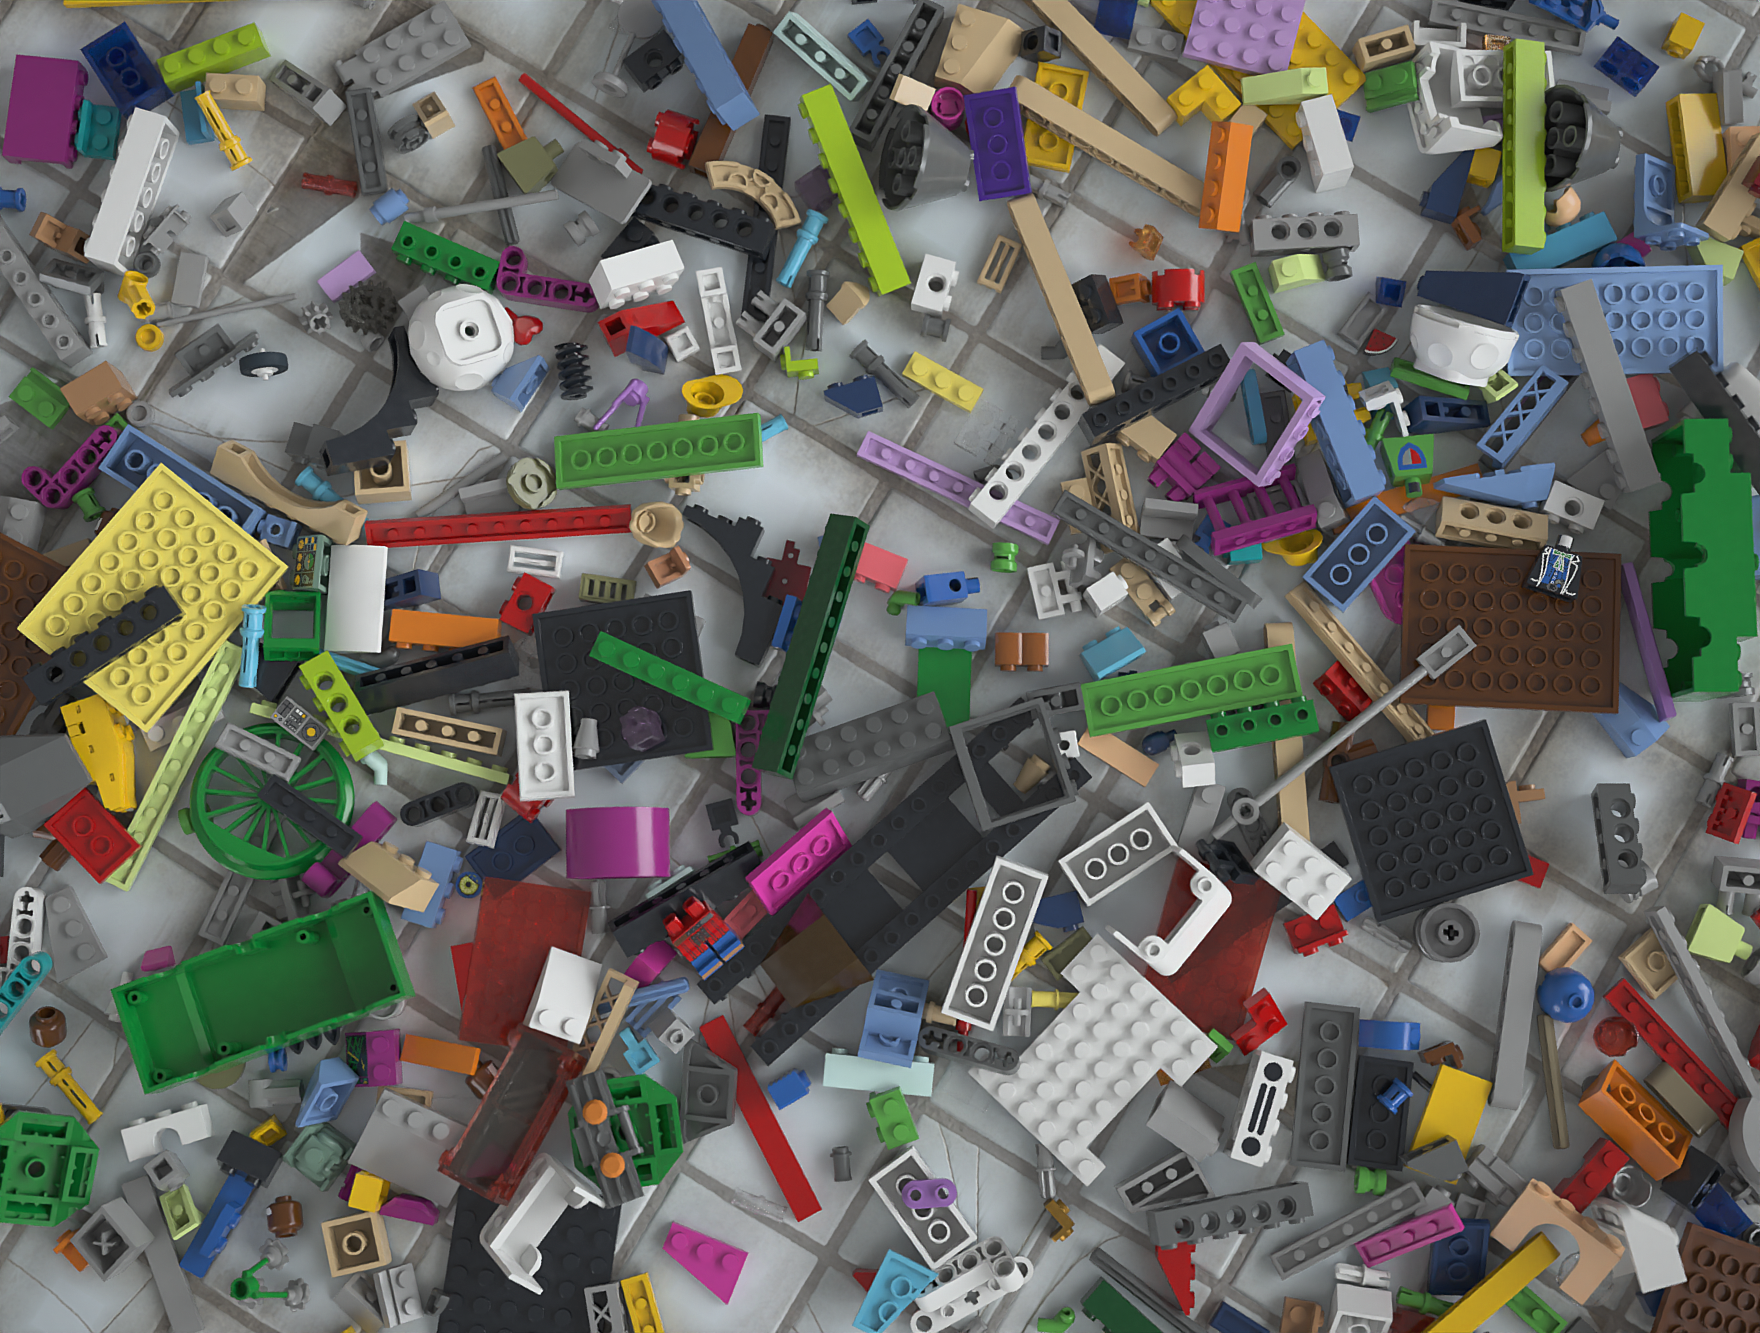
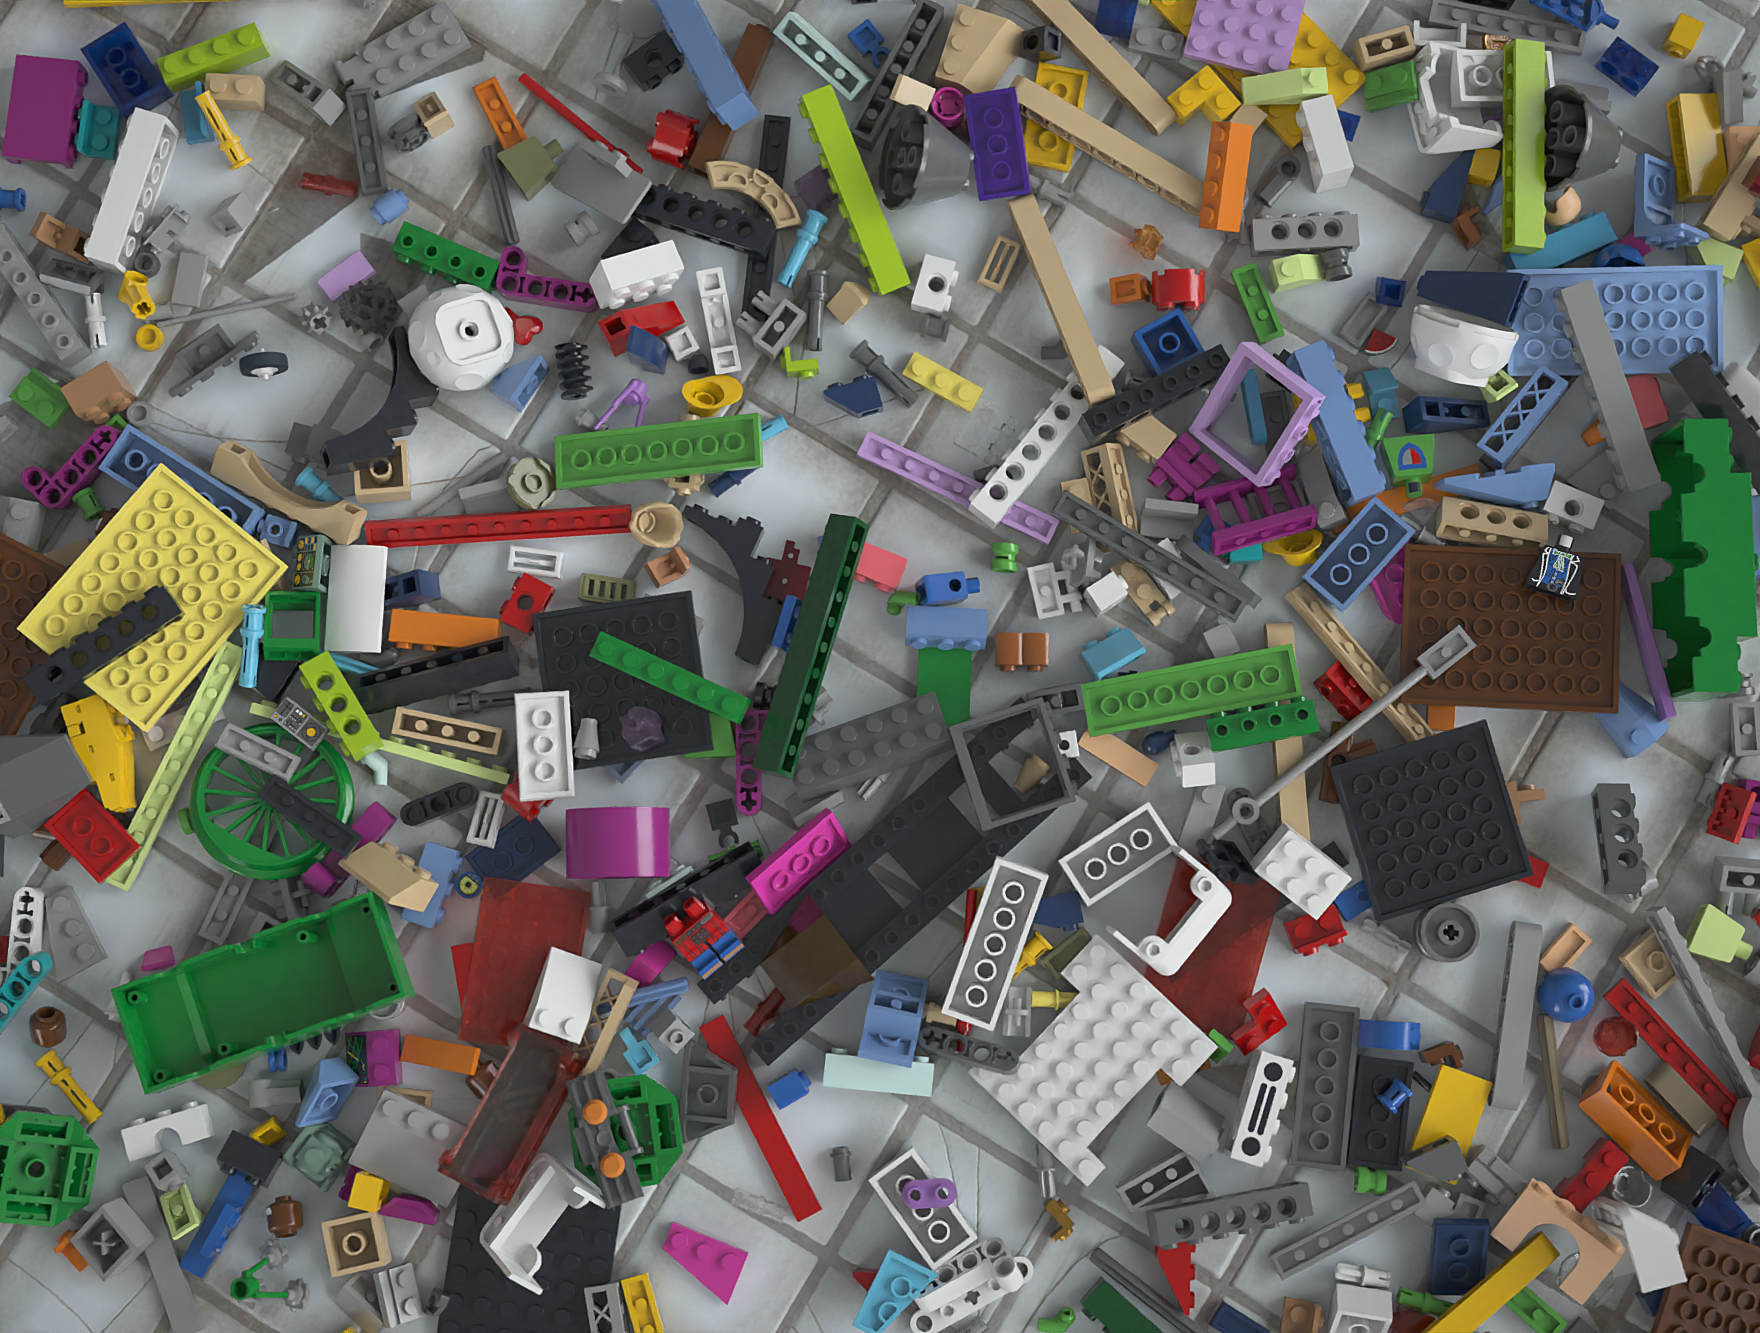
light grey bar [404,189,559,223] -> none
bright green bracket [866,1086,919,1150] -> none
black brick [1071,274,1124,334] -> none
dark pink tile [1354,1203,1465,1268] -> none
white bracket [1358,381,1410,437] -> none
bright green tile [1390,357,1470,400] -> none
none -> black hinge [688,353,709,374]
none -> dark blue pin [707,468,759,498]

